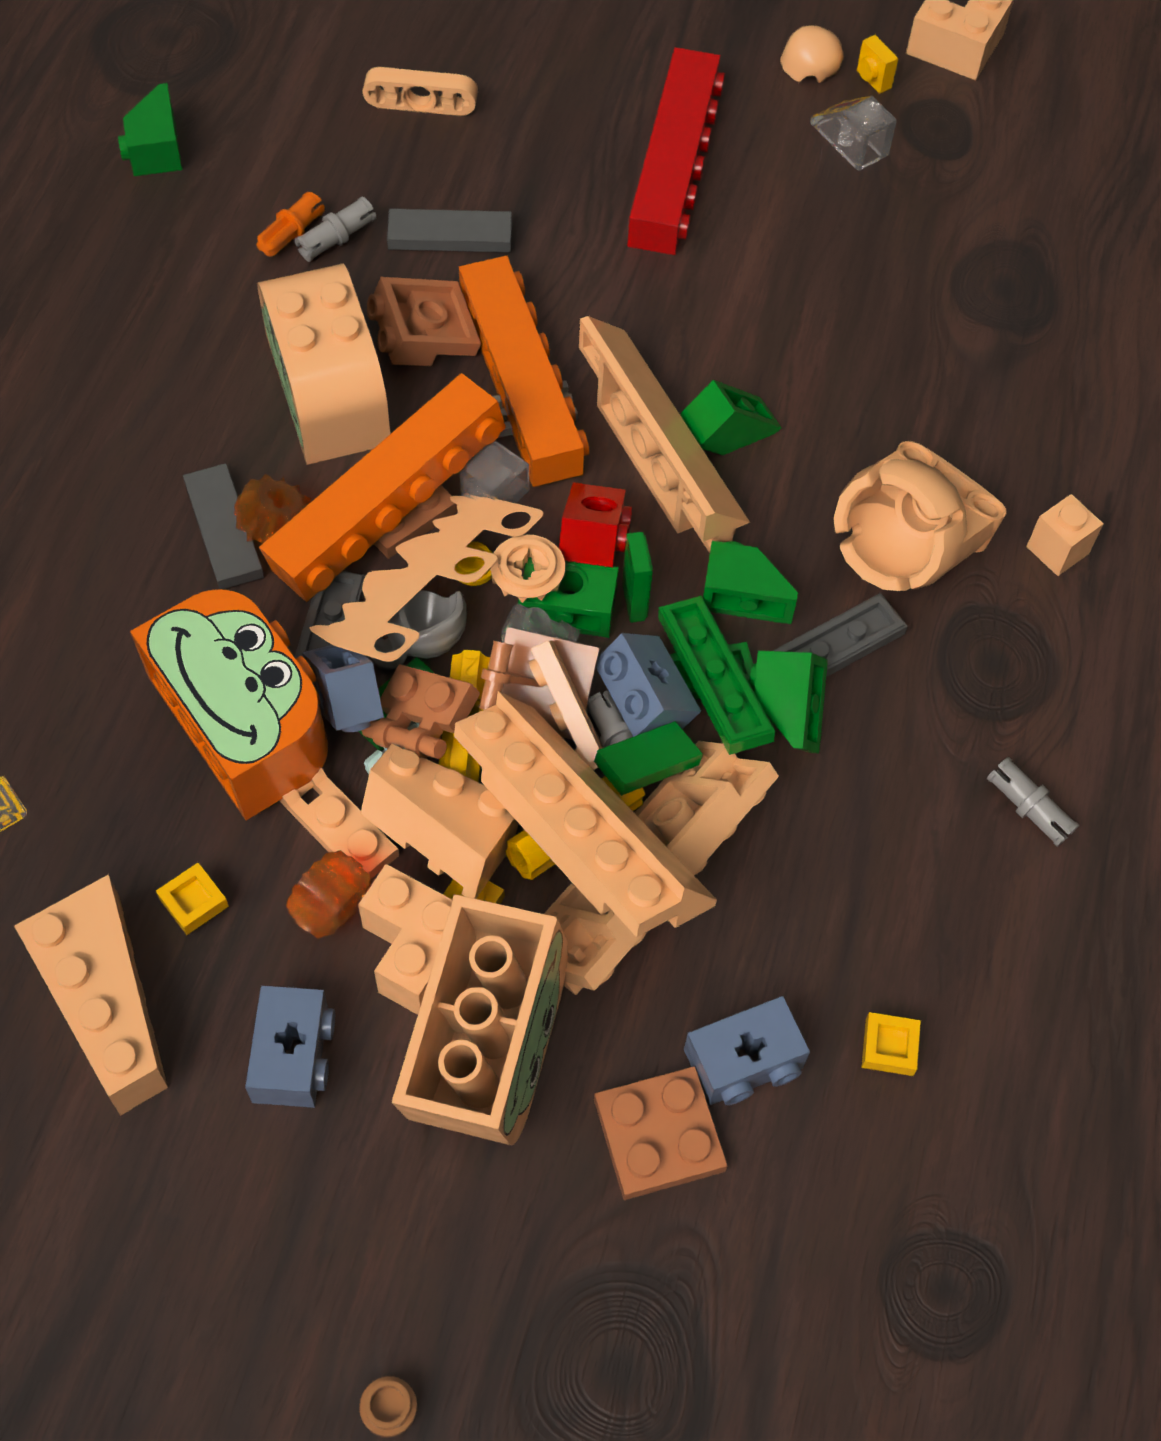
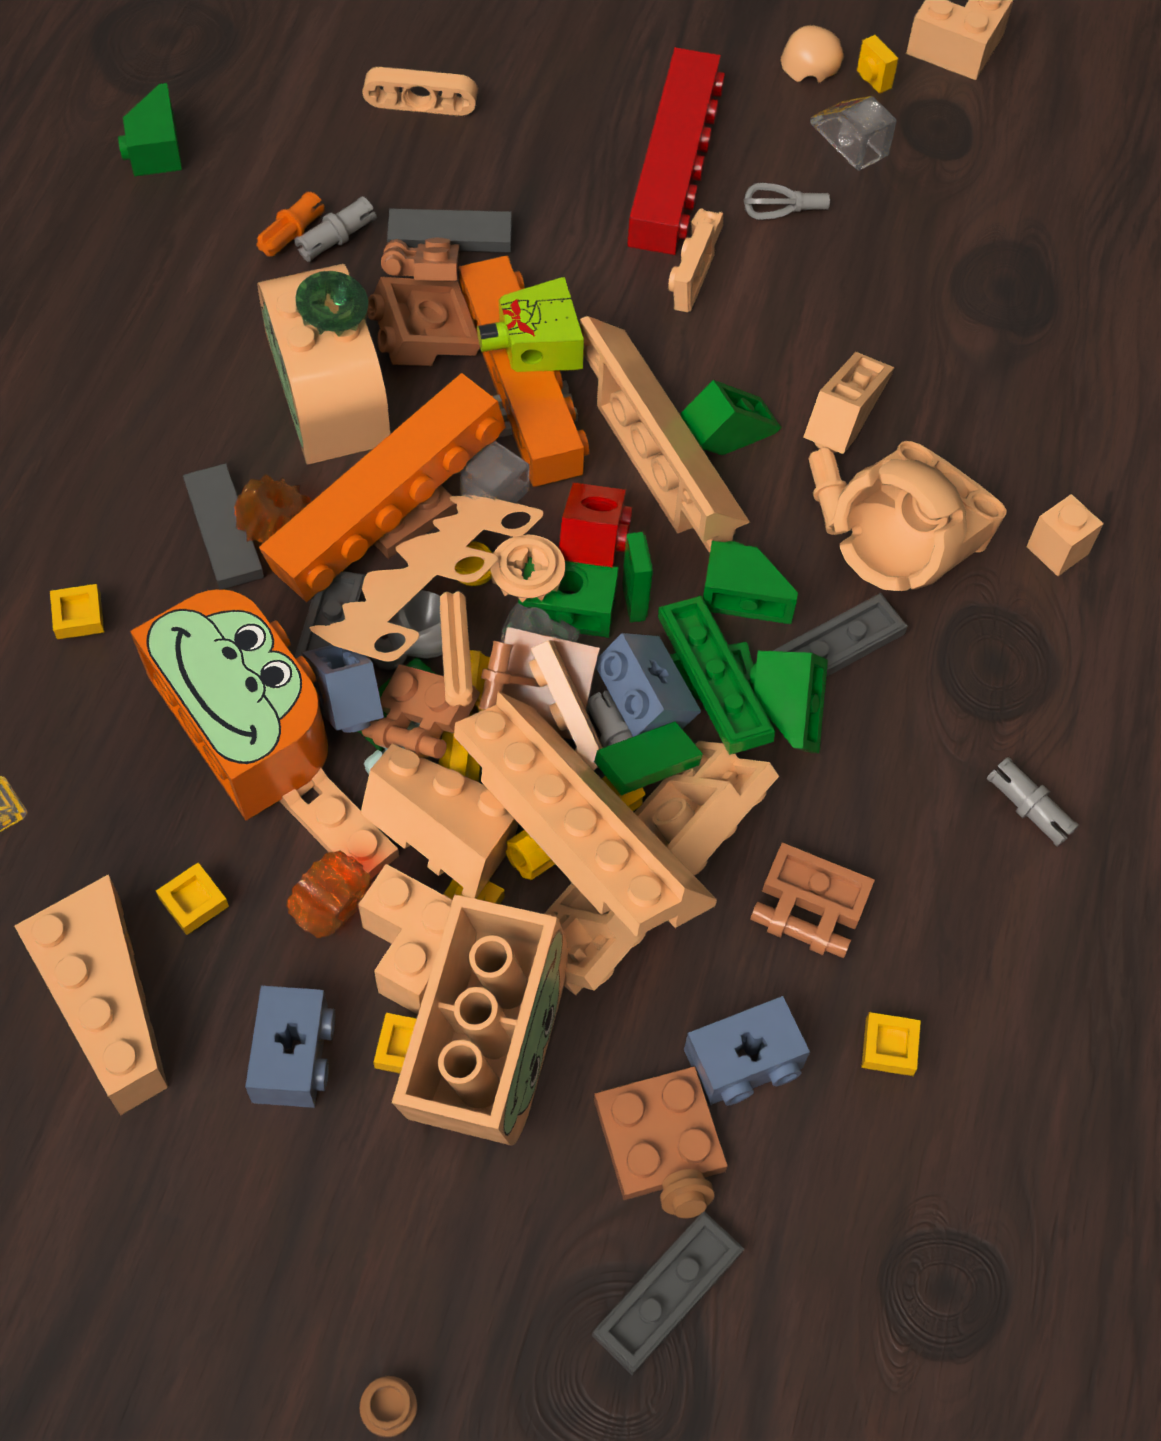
none -> yellow plate [50,584,104,640]
none -> clear green gear [295,271,368,337]
none -> yellow plate [373,1013,417,1073]
none -> nougat plate [381,238,460,281]
none -> light nougat axle [440,591,473,707]
none -> lime torso [477,277,584,372]
none -> dark grey tile [592,1211,744,1376]
none -> medium nougat plate [660,1169,714,1219]
none -> light nougat hinge [668,209,723,312]
none -> light grey piece [744,183,830,219]
none -> nougat plate [750,842,875,958]
none -> light nougat slope [804,352,894,454]
none -> light nougat axle [809,448,852,535]

